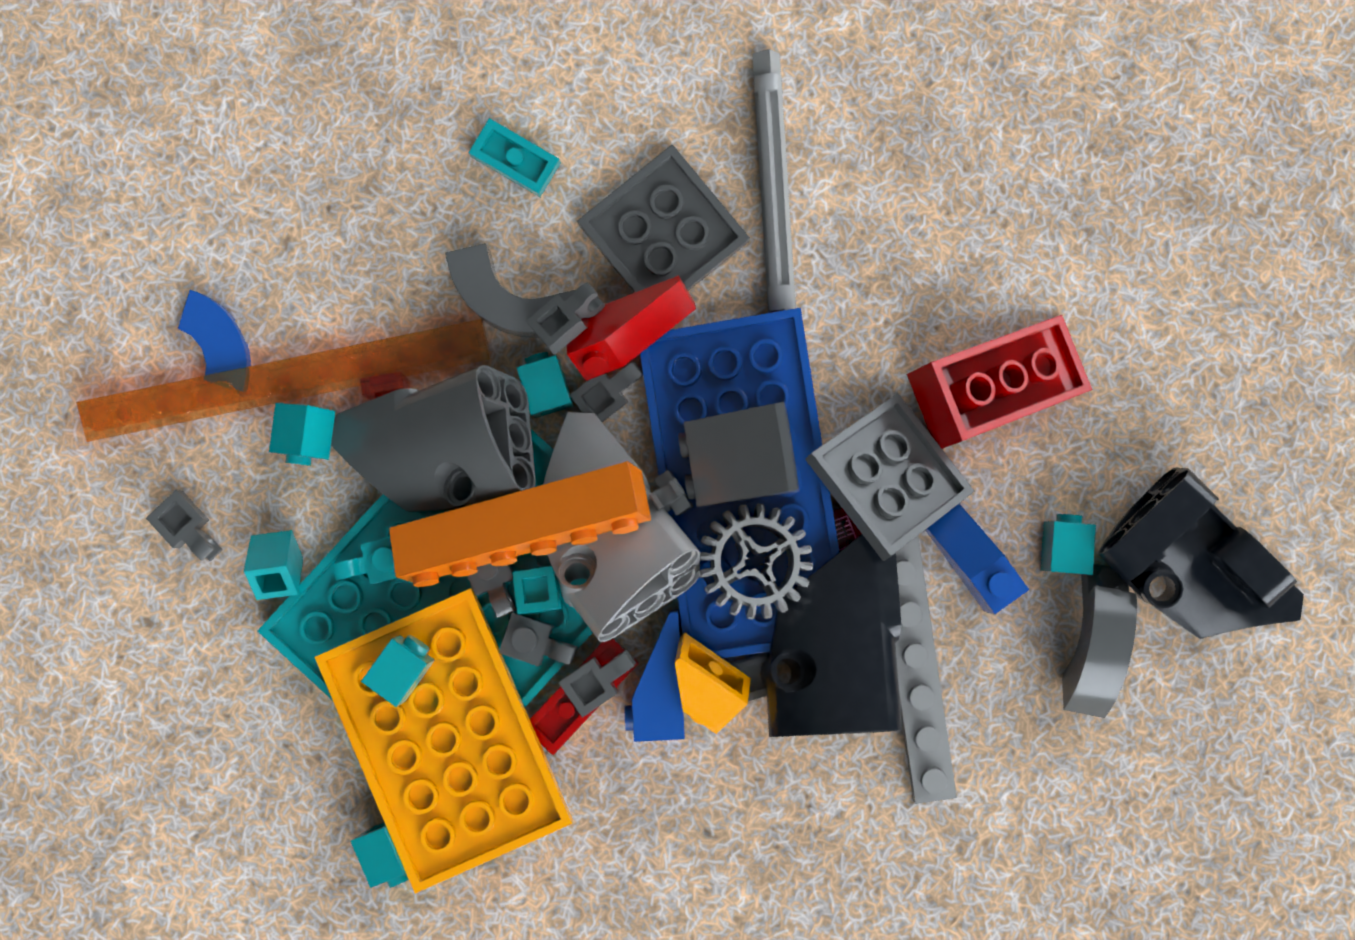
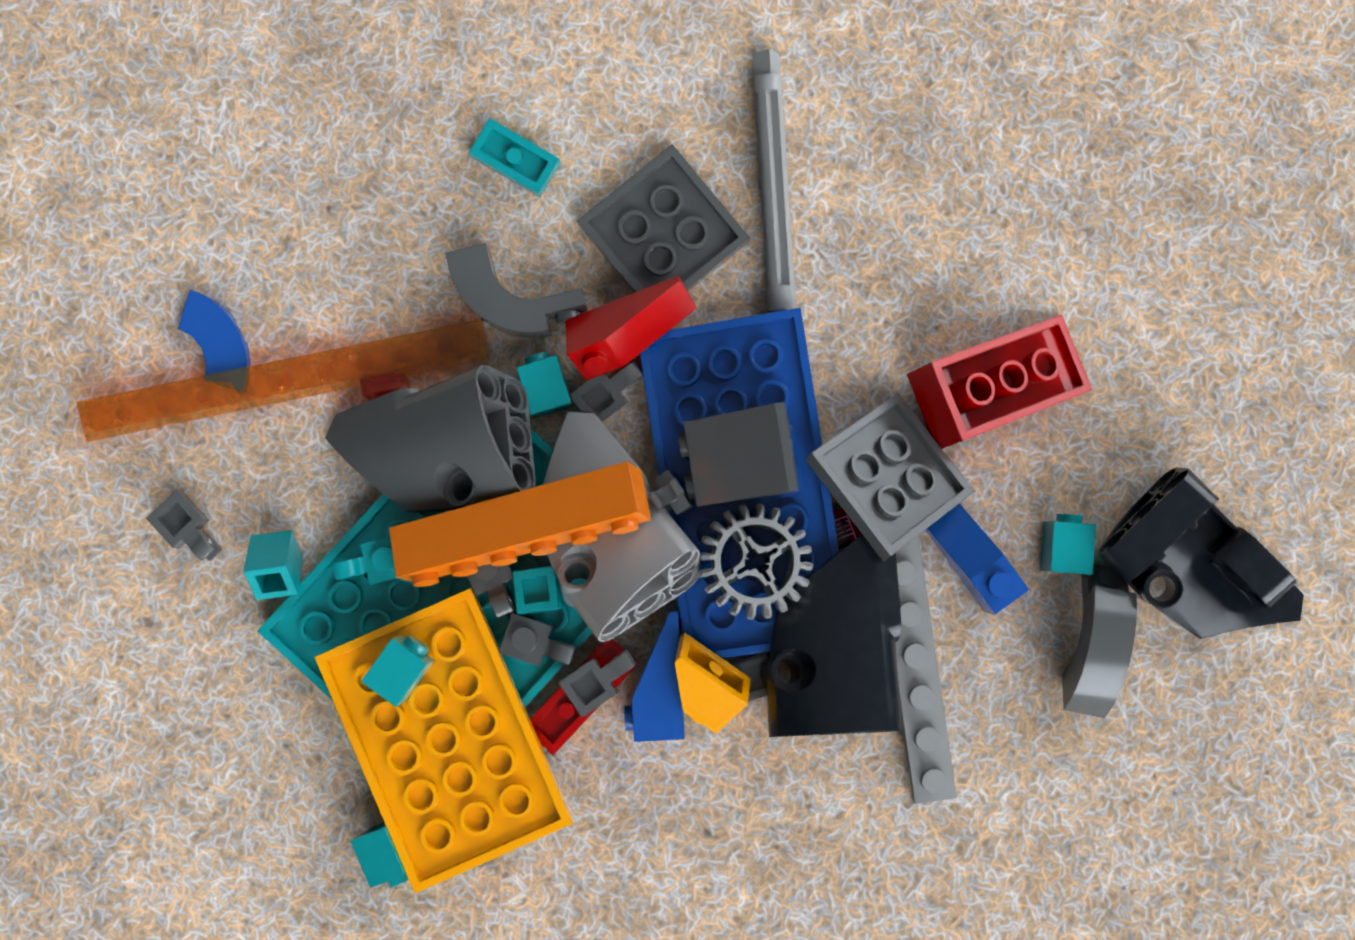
teal brick [269,403,336,466] -> none
dark grey plate [526,282,606,355] -> none

